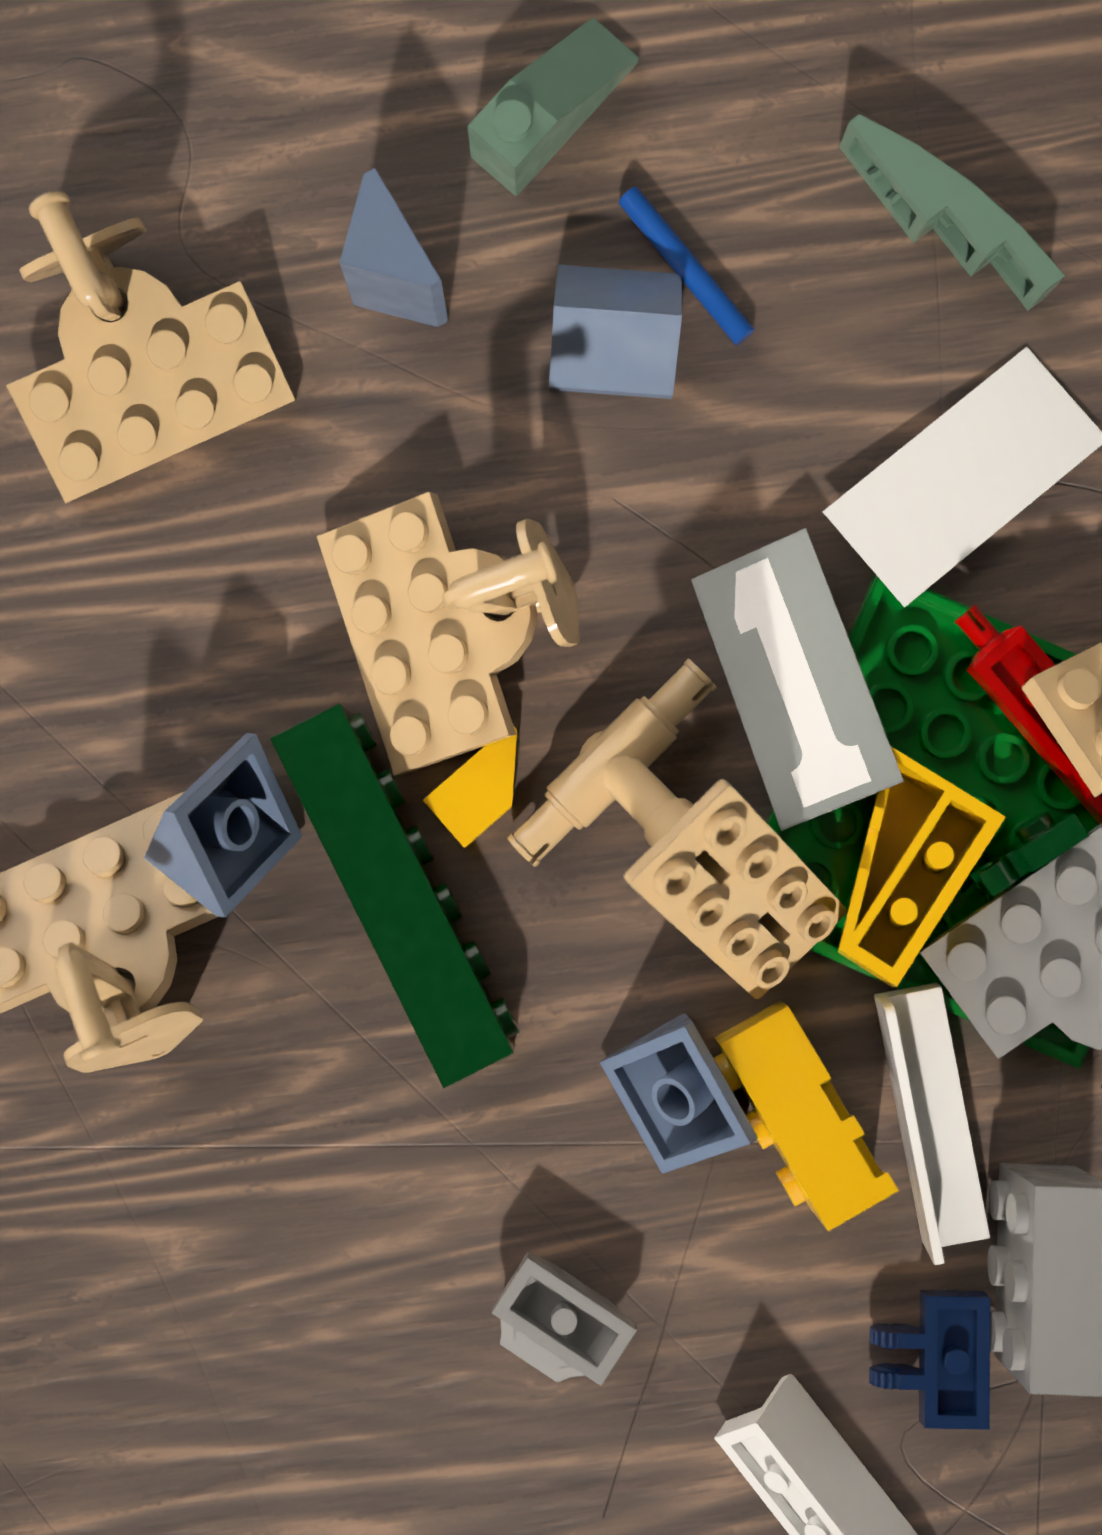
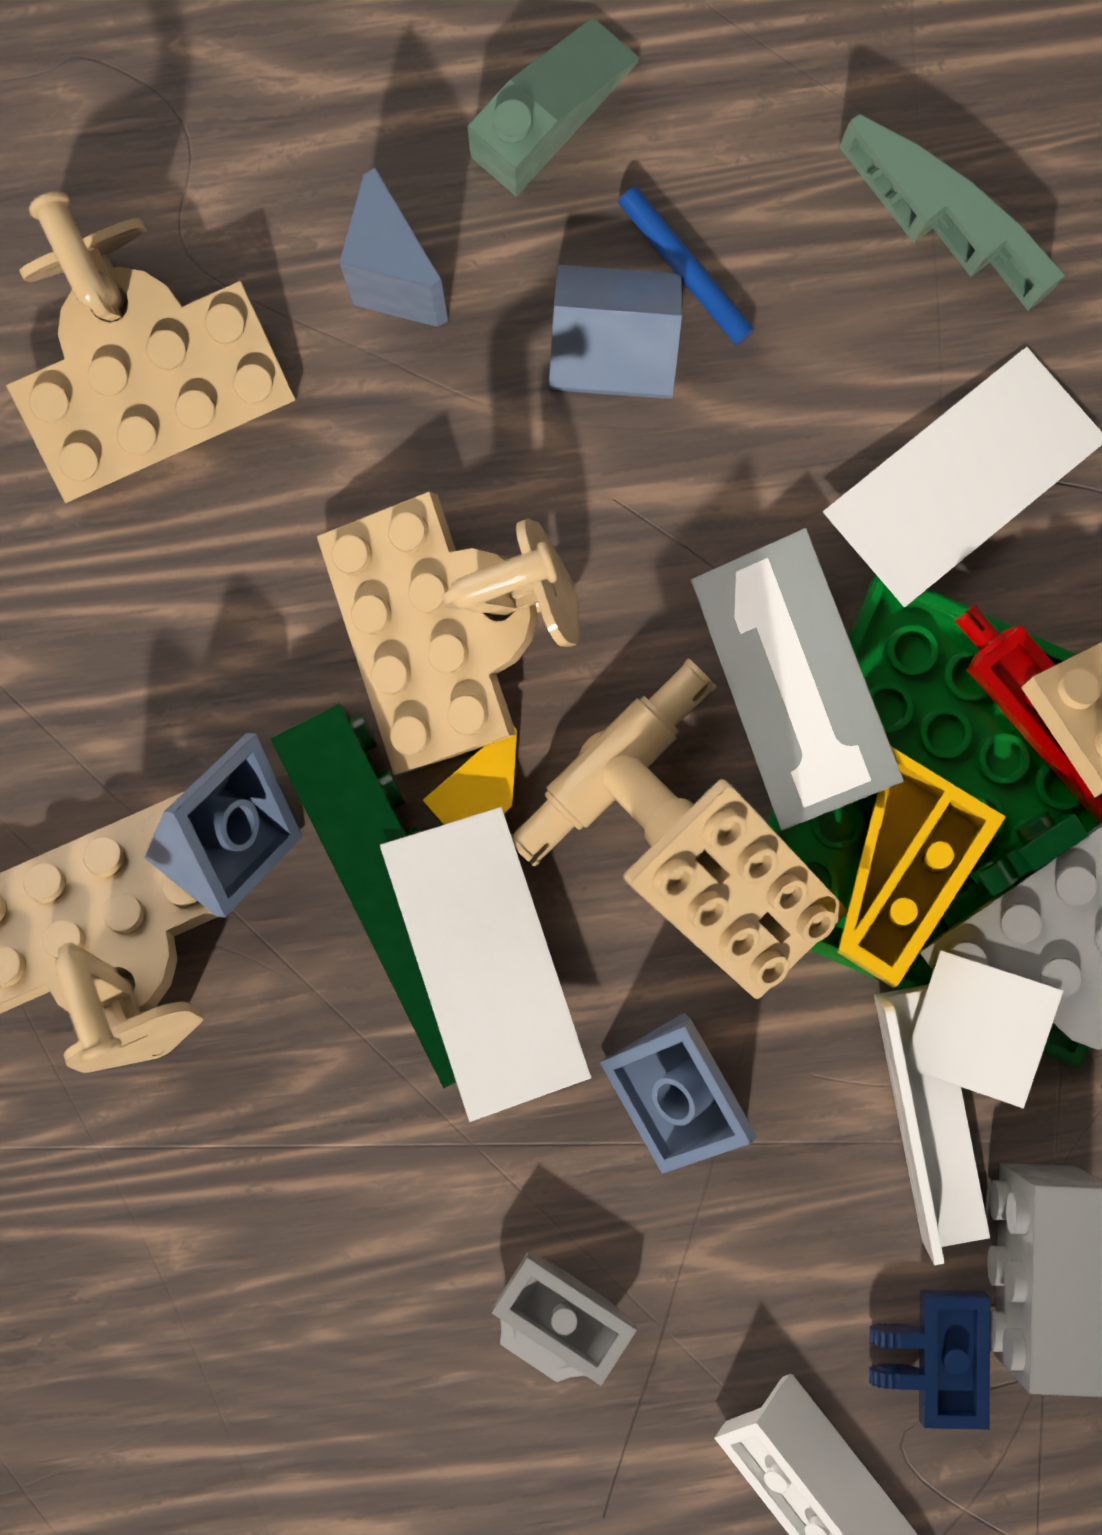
yellow wedge [713,1001,899,1231] -> none
none -> white sticker [380,807,591,1122]
none -> white sticker [905,950,1063,1108]

